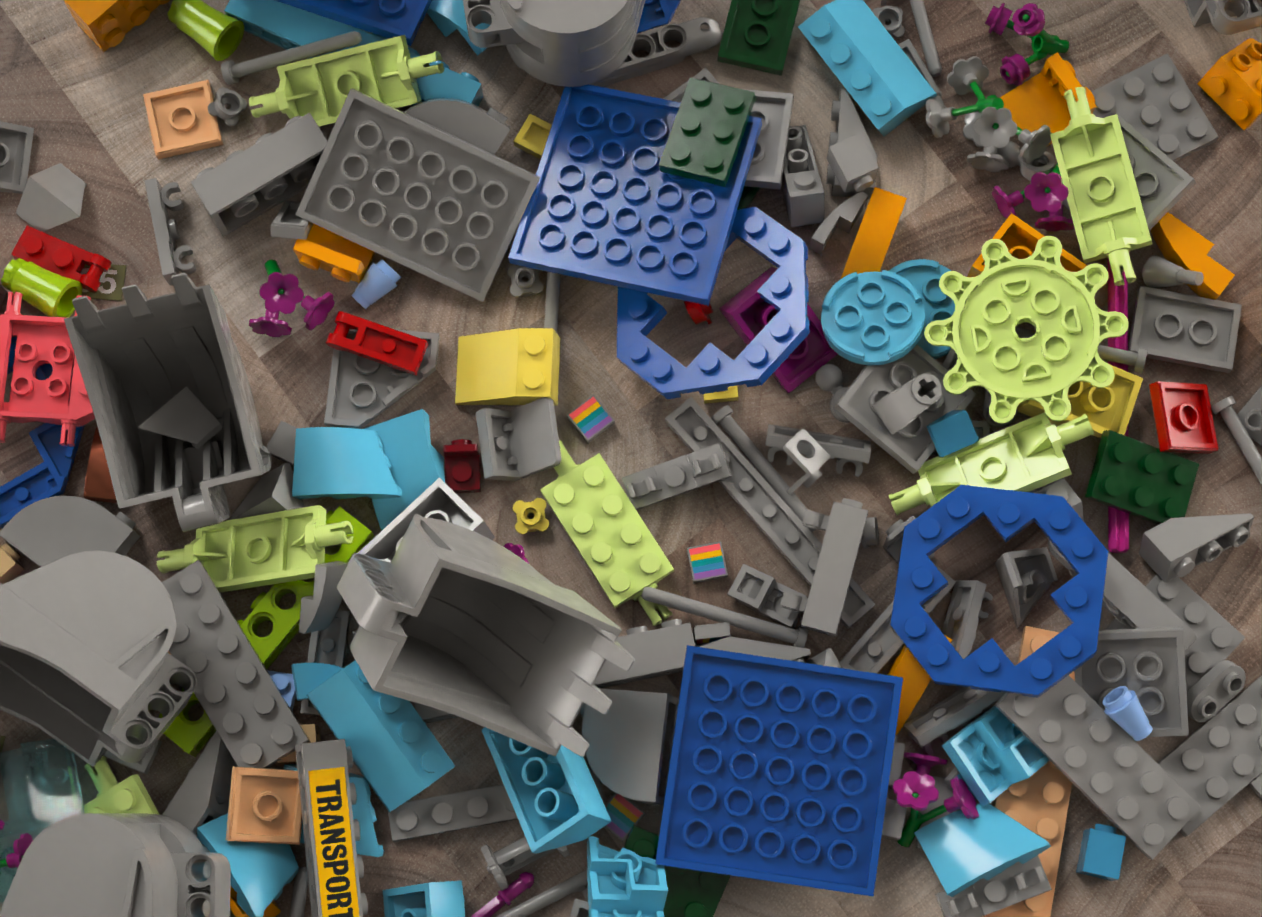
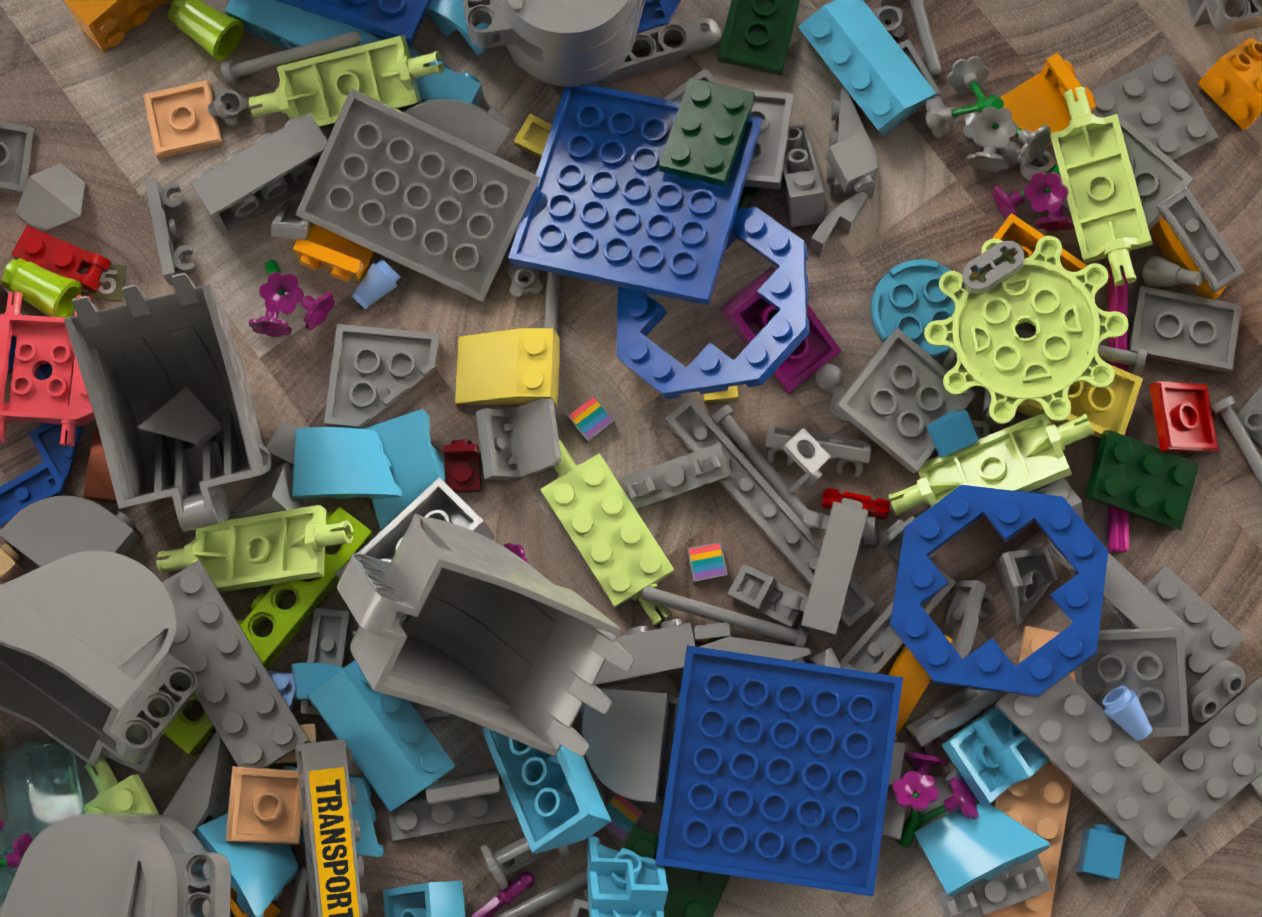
light grey slope [299,561,348,634] -> none
red plate [326,311,428,376] -> none
light yellow plate [512,498,549,534] -> none
red plate [684,301,713,325] -> none
medium azure tile [821,270,925,366] -> none
light orange slope [840,187,907,279] -> none
light grey piece [872,373,942,434] -> none
magenta plant [985,3,1069,86] -> none
light grey slope [1139,513,1254,583] -> none
none -> light grey tile [426,769,502,805]
none -> red axle [821,488,890,520]
none -> light grey beam [963,241,1024,294]
none -> light grey tile [1156,187,1245,292]

